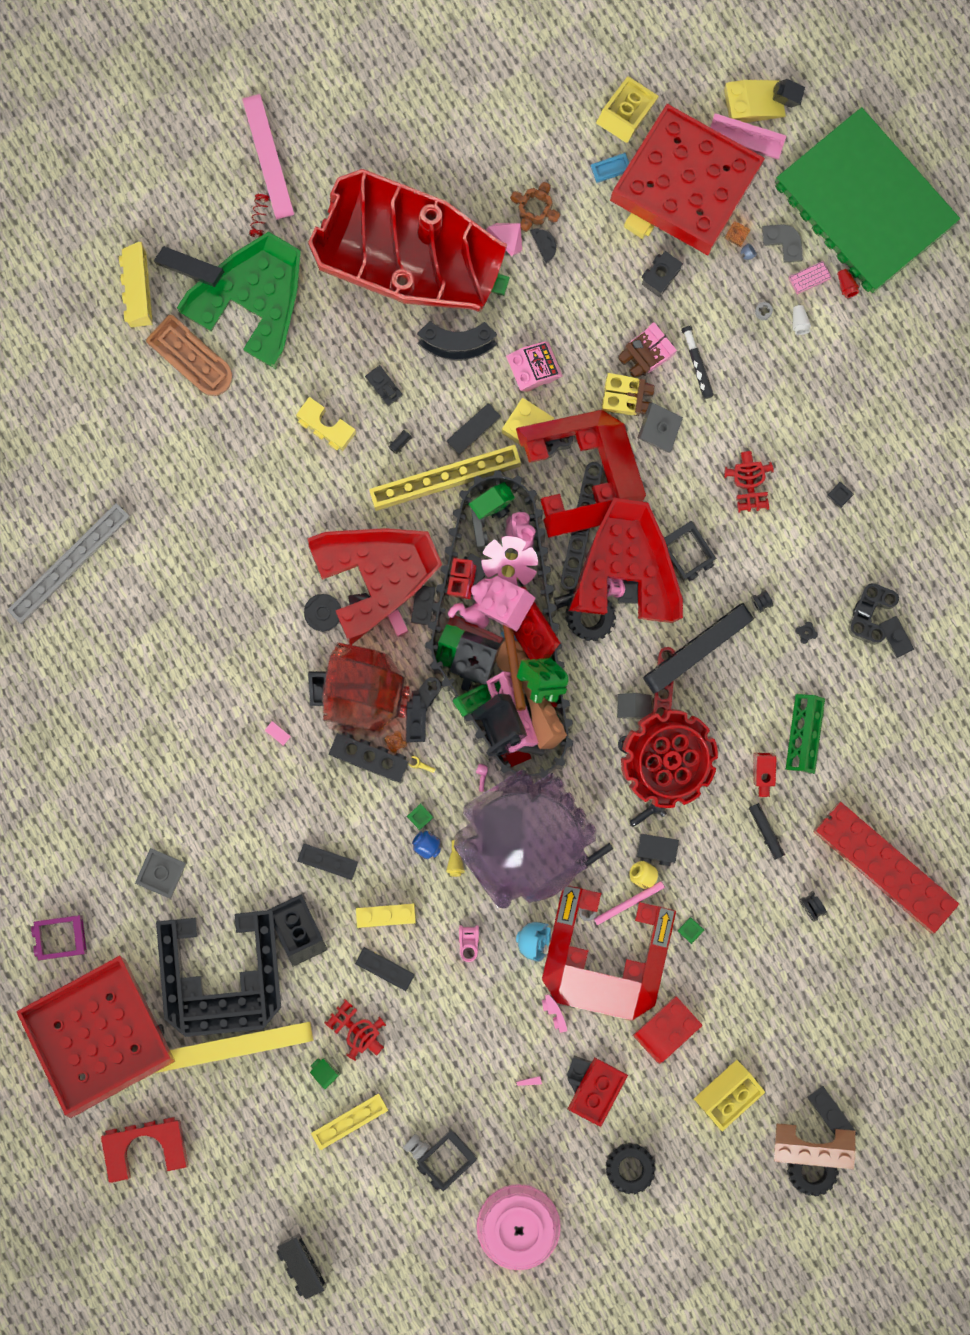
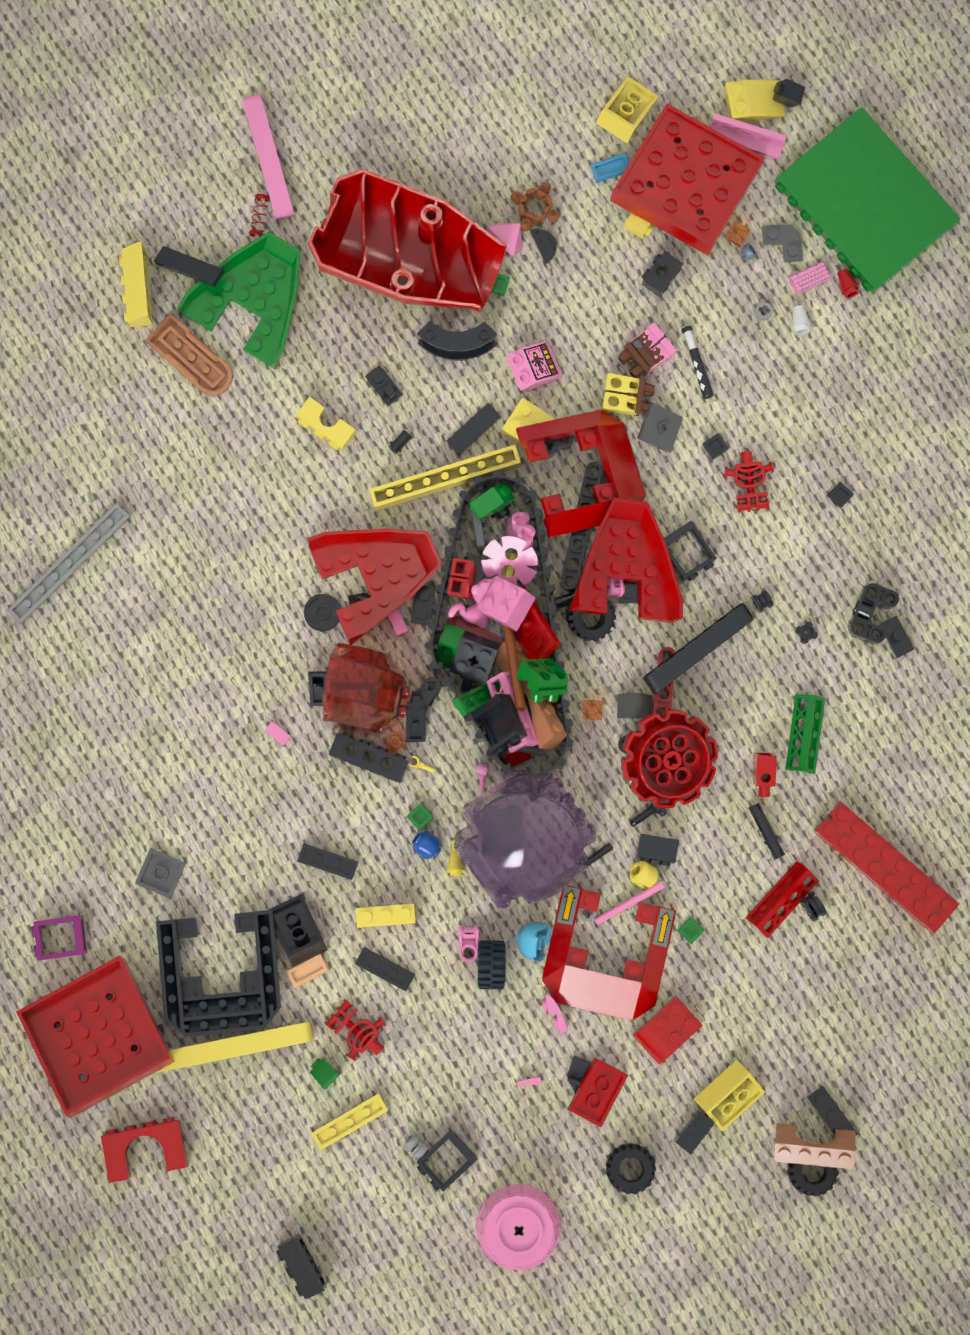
none -> light nougat tile [286,954,329,988]
none -> black wheel [478,940,506,990]
none -> clear orange plate [582,700,603,721]
none -> black brick [674,1110,715,1155]
none -> black plate [702,433,729,460]
none -> red fence [746,861,819,938]

